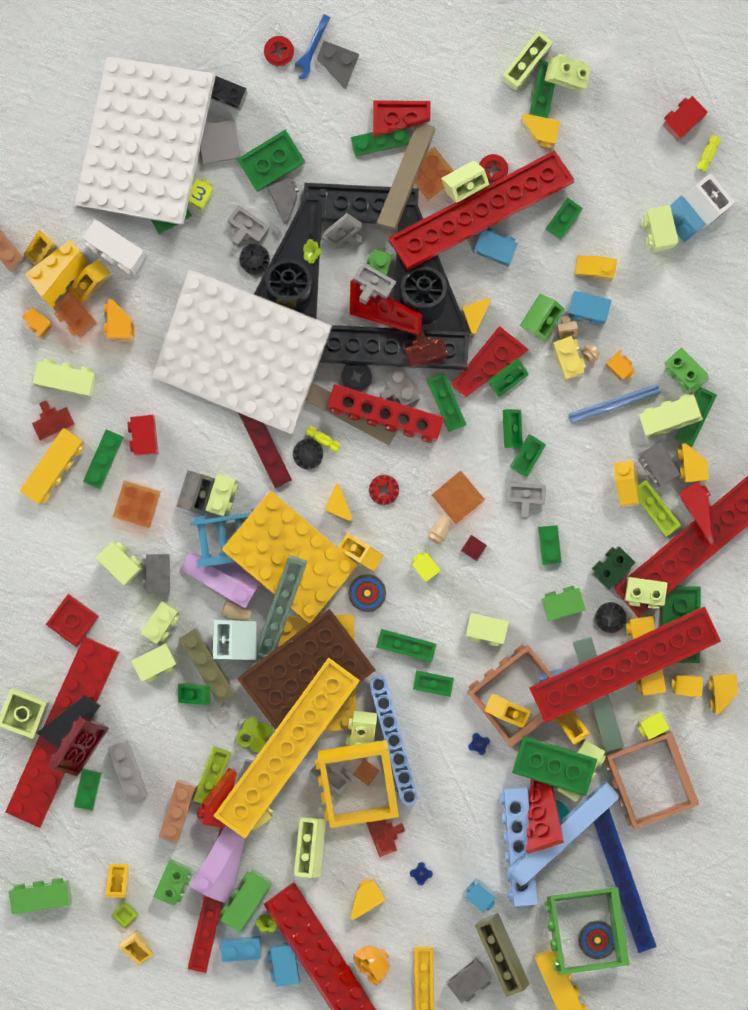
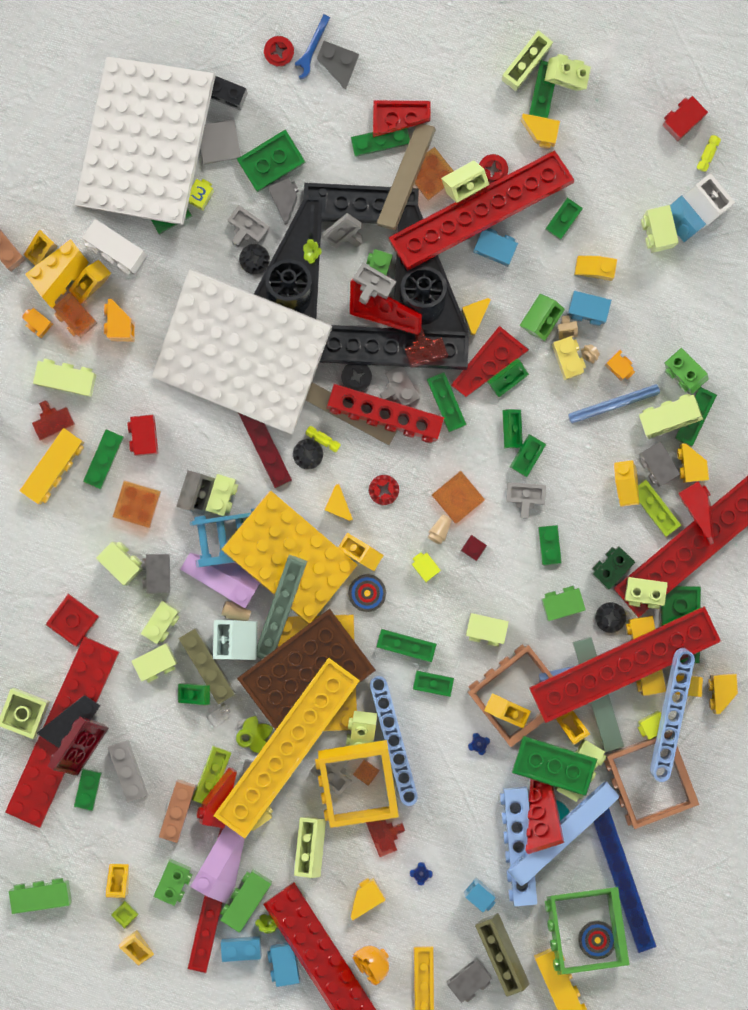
none -> light blue beam [650,648,695,782]

